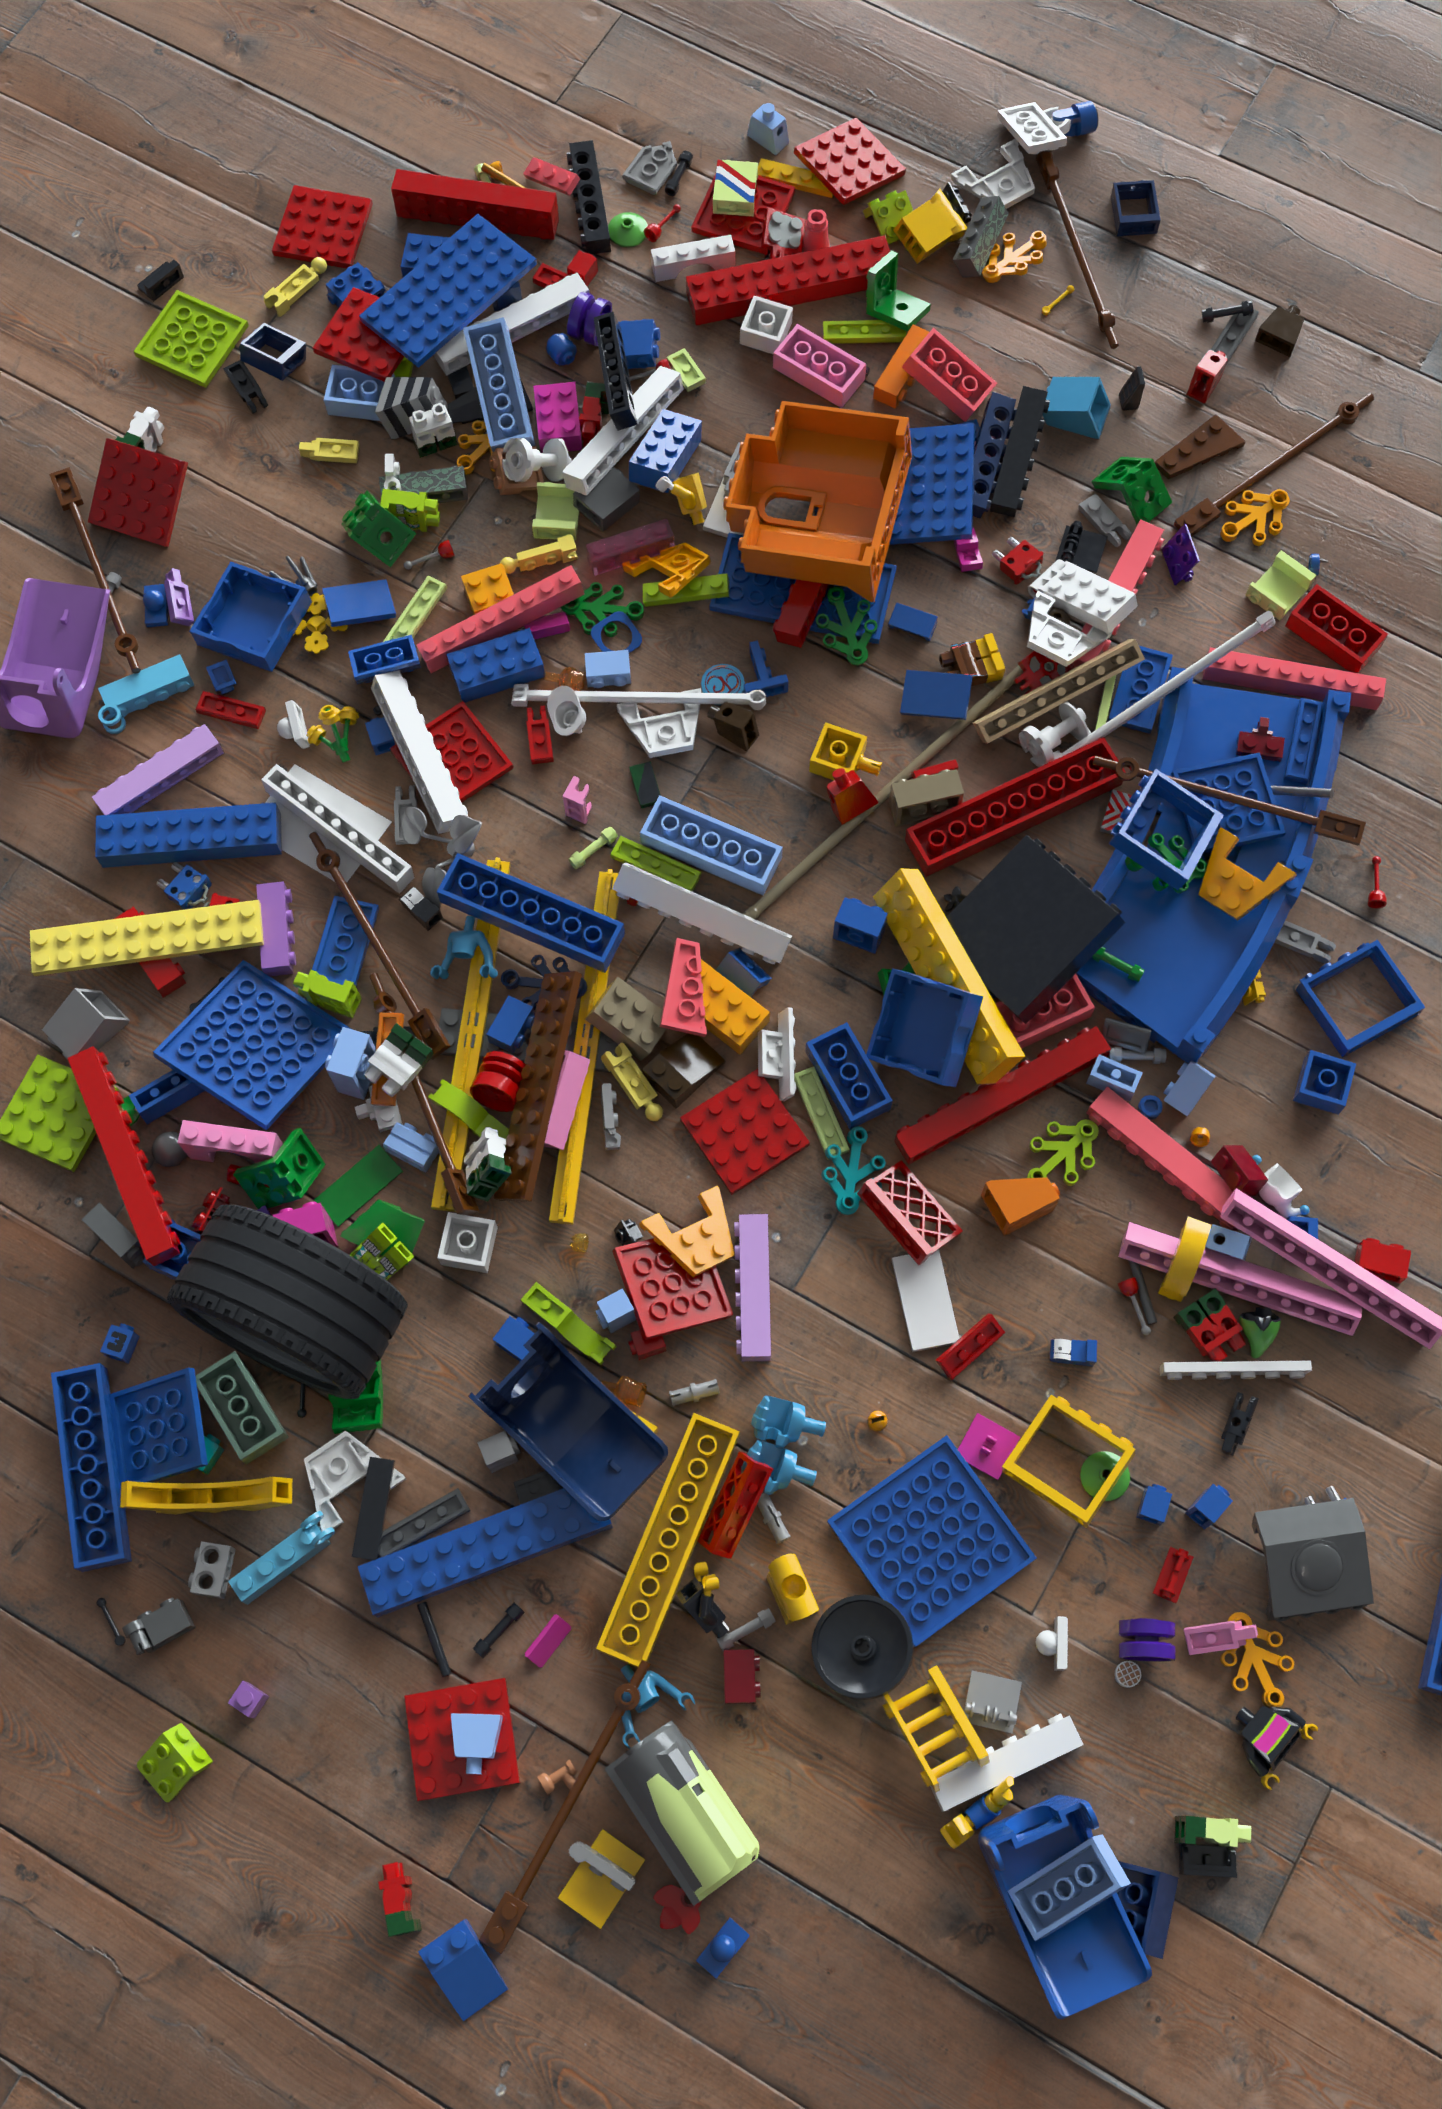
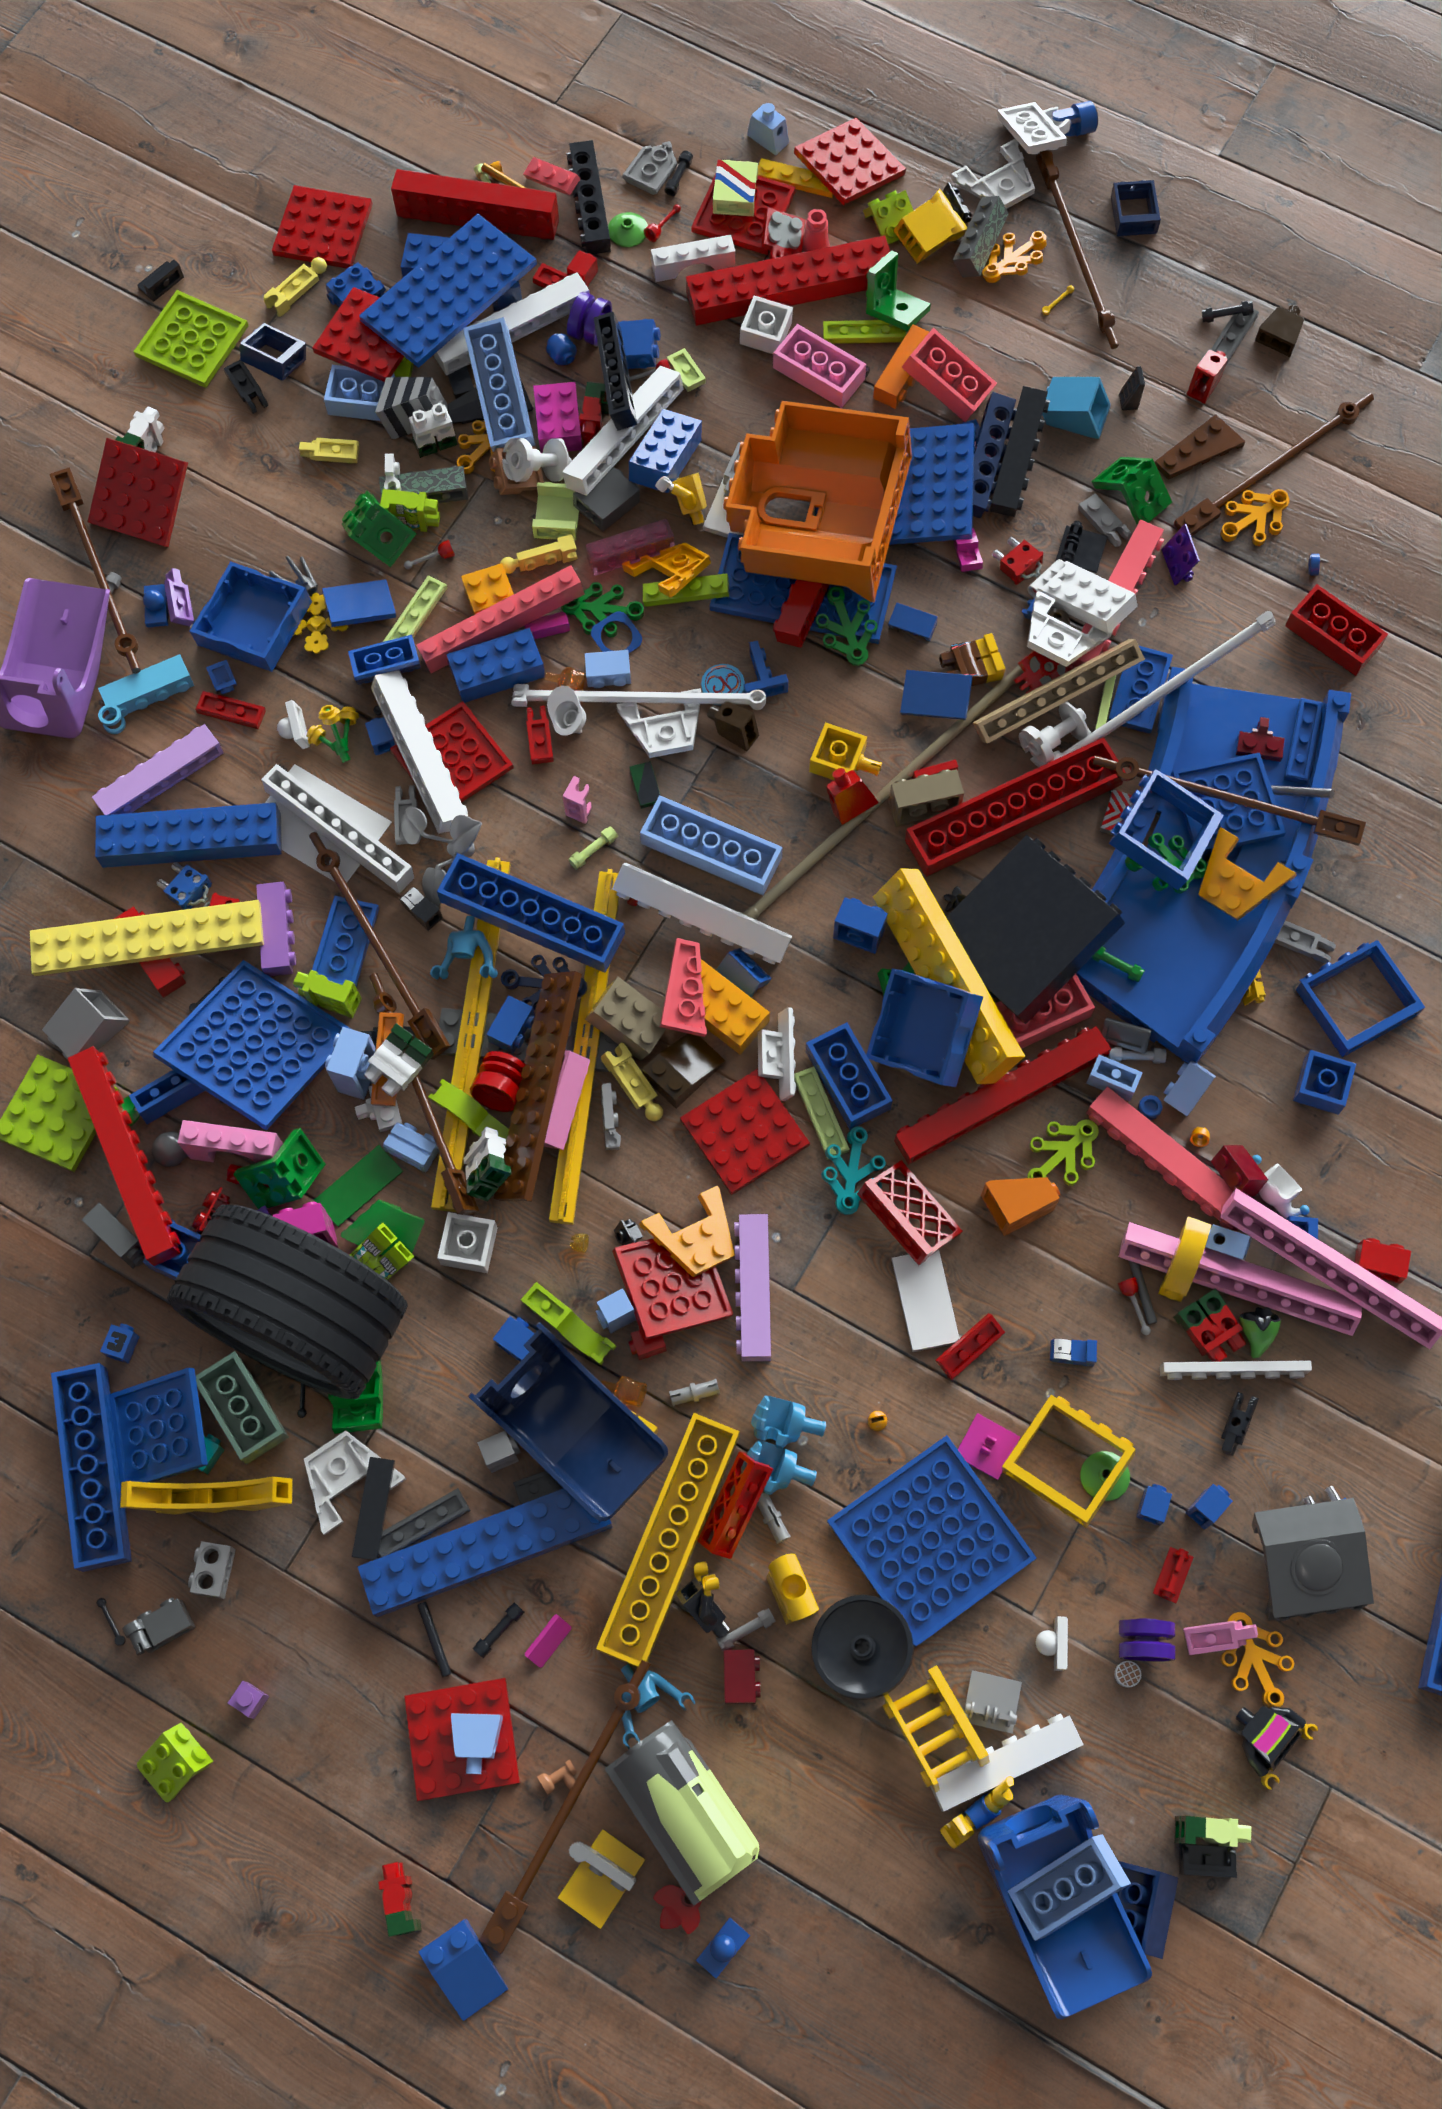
medium azure hinge [228,1511,335,1605] -> none
lime plate [610,836,701,892] -> none
coral brick [1202,647,1386,710] -> none
yellowish green panel [1245,550,1316,620] -> none
red hinge [1368,856,1387,909] -> none

